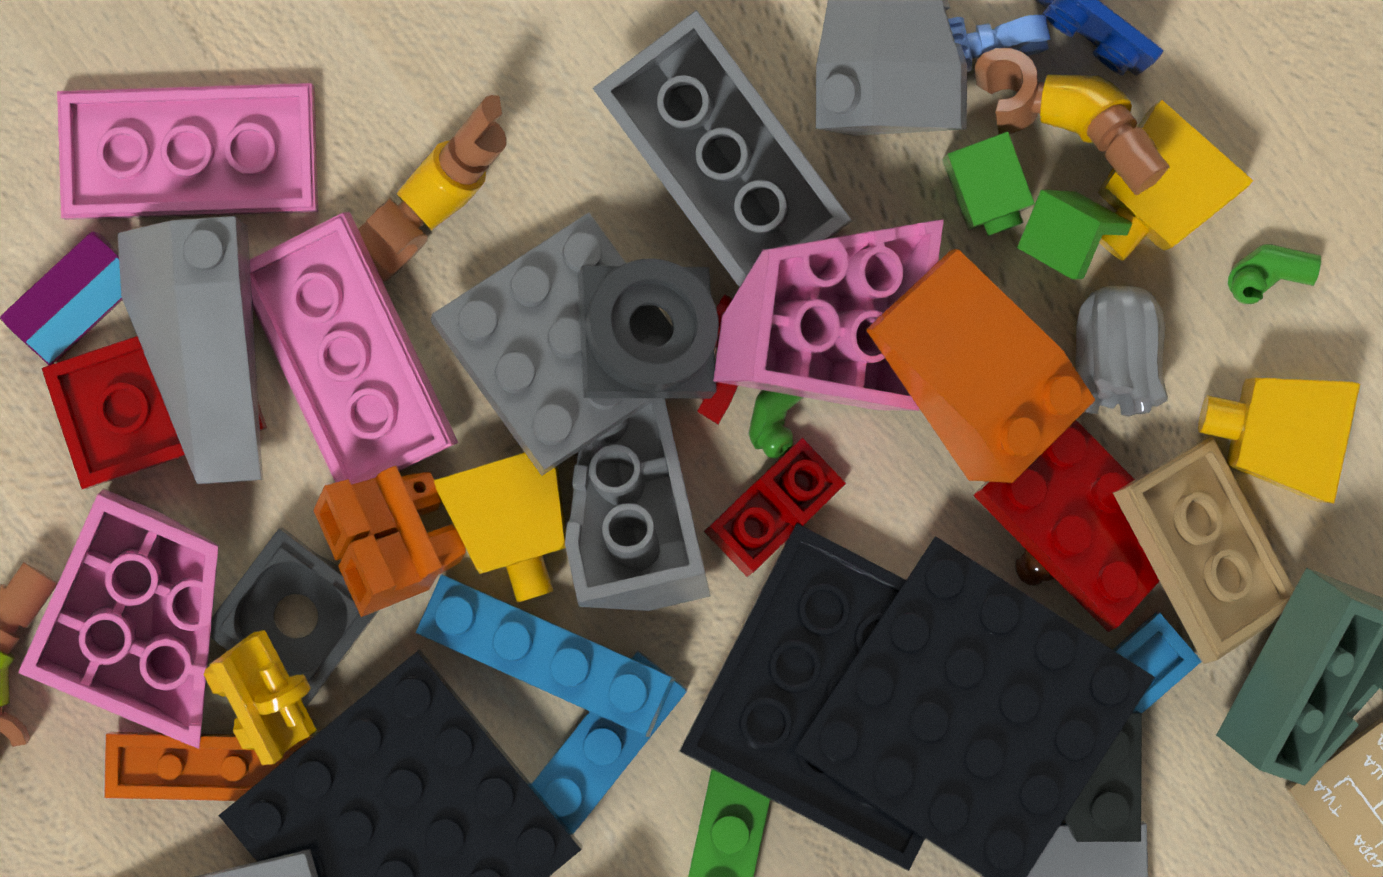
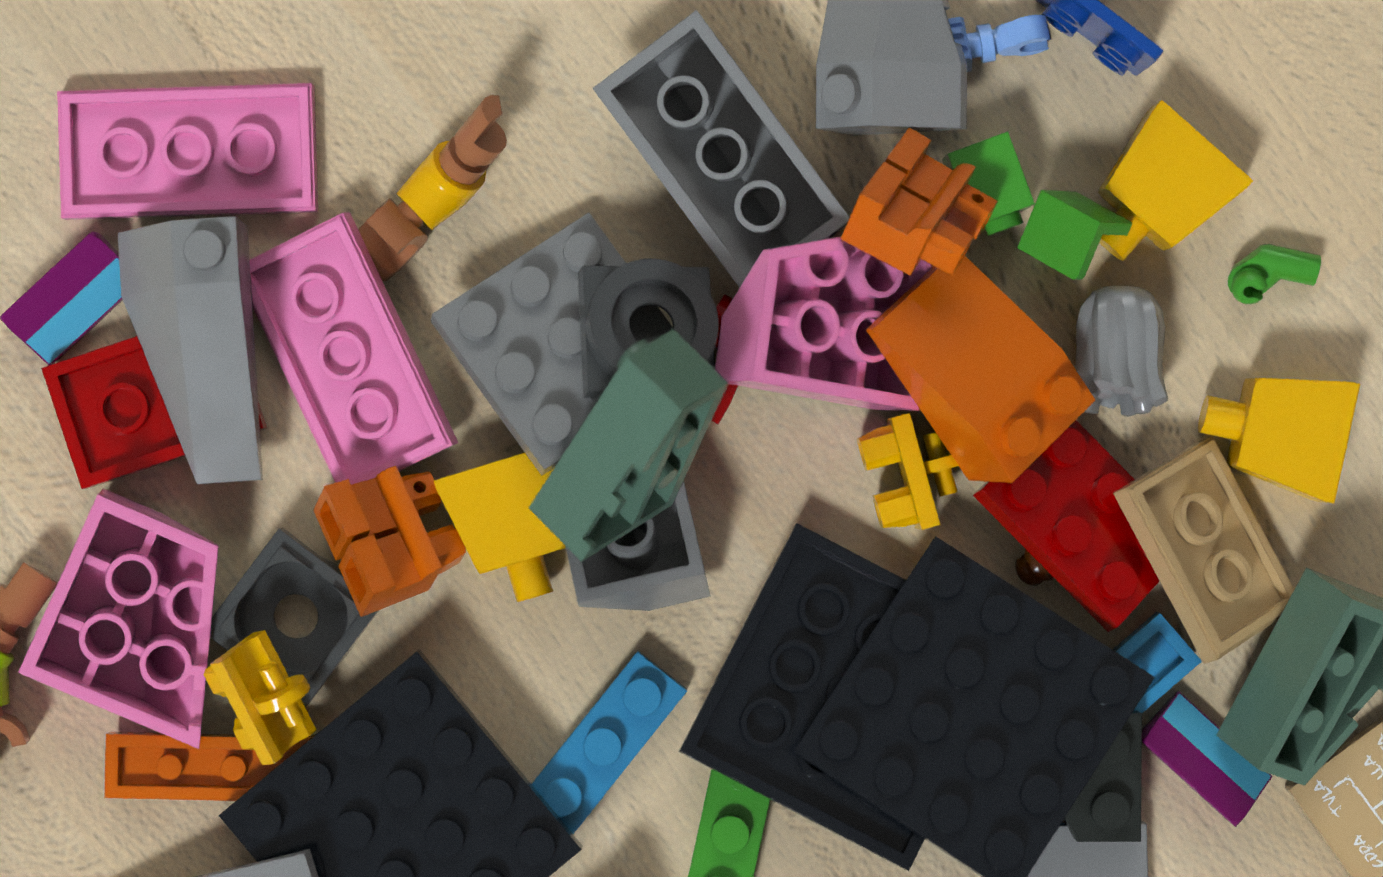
dark azure plate [415,574,675,737] -> none
red slope [704,437,846,577] -> none
bright green arm [748,390,804,458] -> none
nougat piece [974,48,1170,196] -> none
none -> sand green wedge [529,329,728,562]
none -> orange hips [841,127,998,276]
none -> yellow hips [857,413,959,530]
none -> slope [1142,690,1273,827]

